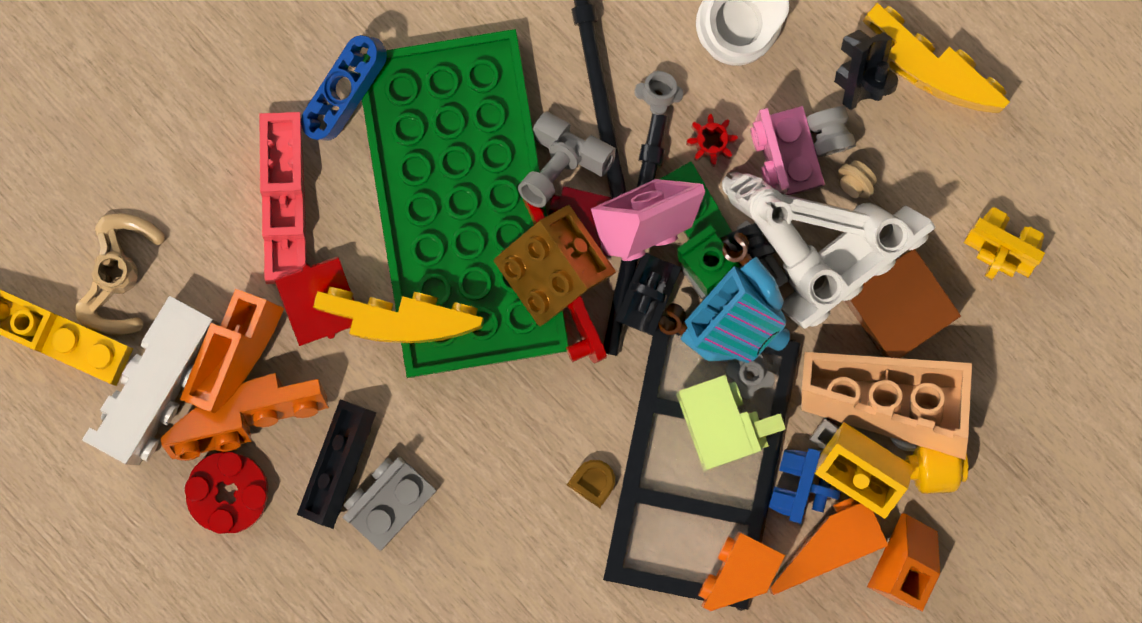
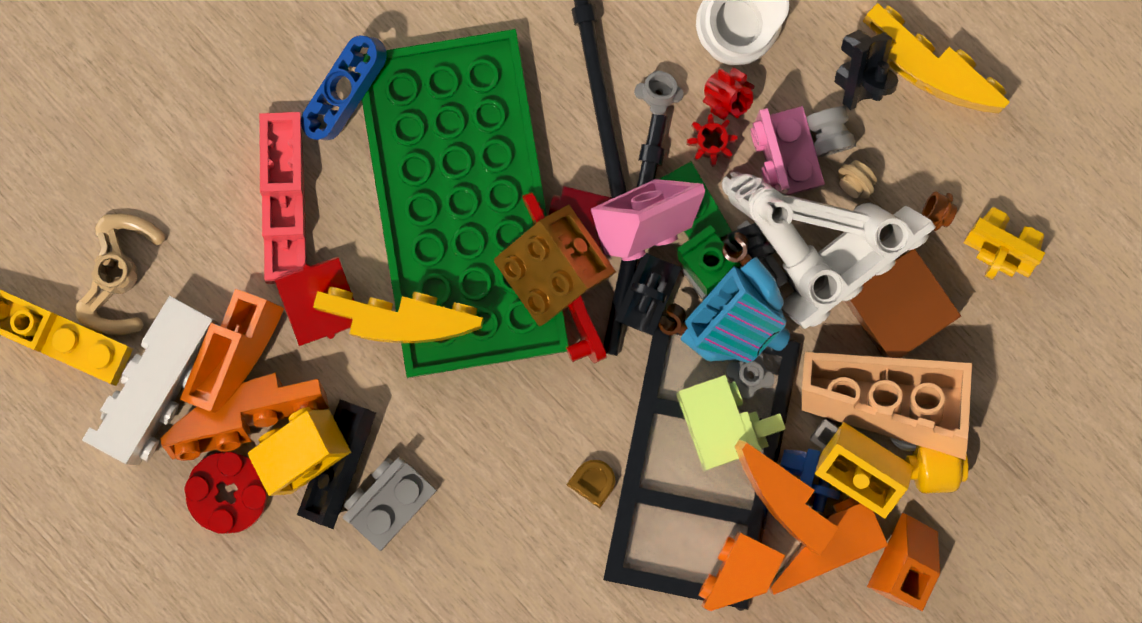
light grey bar [518,111,616,207] -> none
none -> yellow brick [247,407,351,496]
none -> red gear [703,67,755,120]
none -> orange slope [734,440,839,556]
none -> dark orange plate [921,191,957,231]

